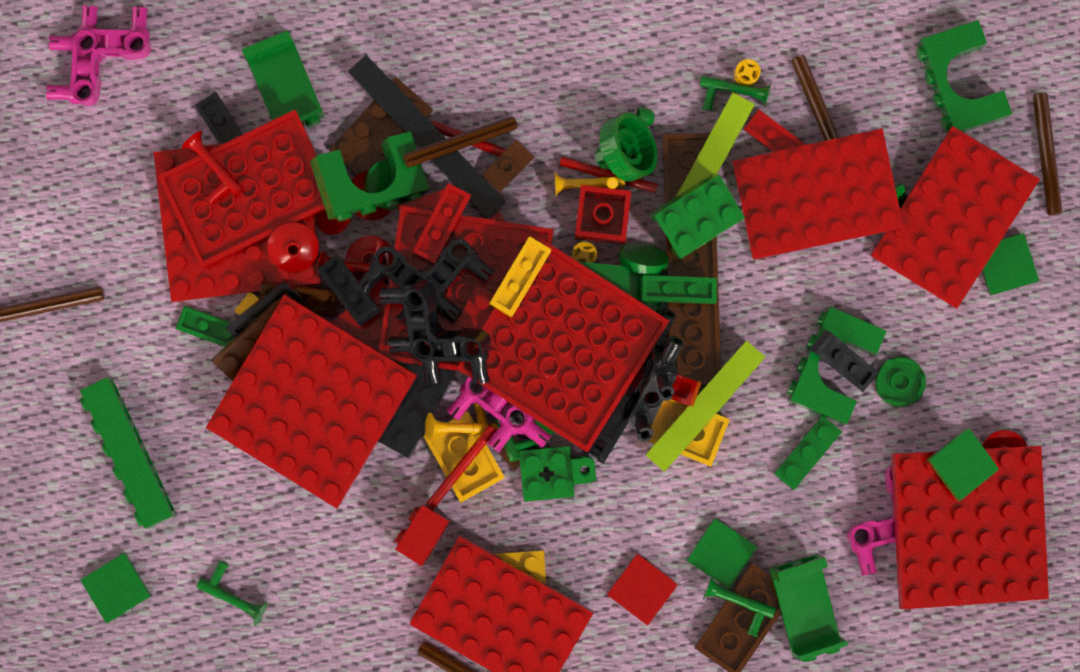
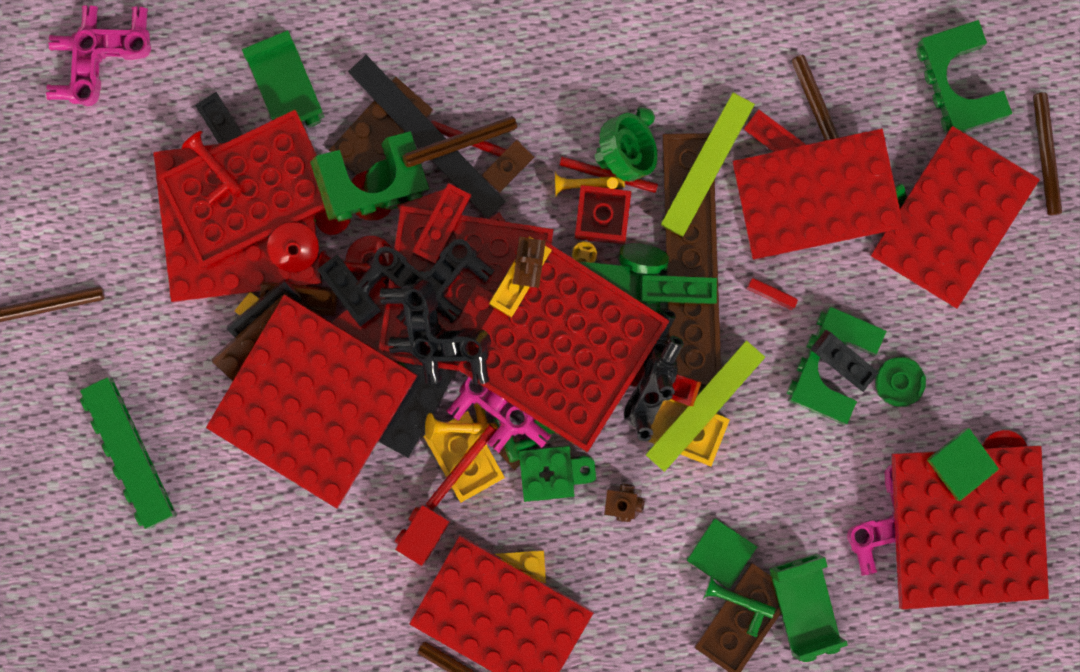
green tile [80,553,152,624] -> none
green tile [175,306,234,347] -> none
green piece [197,561,268,626] -> none
black plate [582,394,630,464] -> none
red tile [607,554,678,626] -> none
green piece [649,174,745,259] -> none
green piece [700,75,771,112] -> none
yellow wheel [734,59,761,87] -> none
green plate [774,416,842,490] -> none
green tile [982,233,1039,296] -> none
none -> reddish brown hips [512,237,546,288]
none -> reddish brown brick [604,483,645,522]
none -> red tile [746,278,798,310]

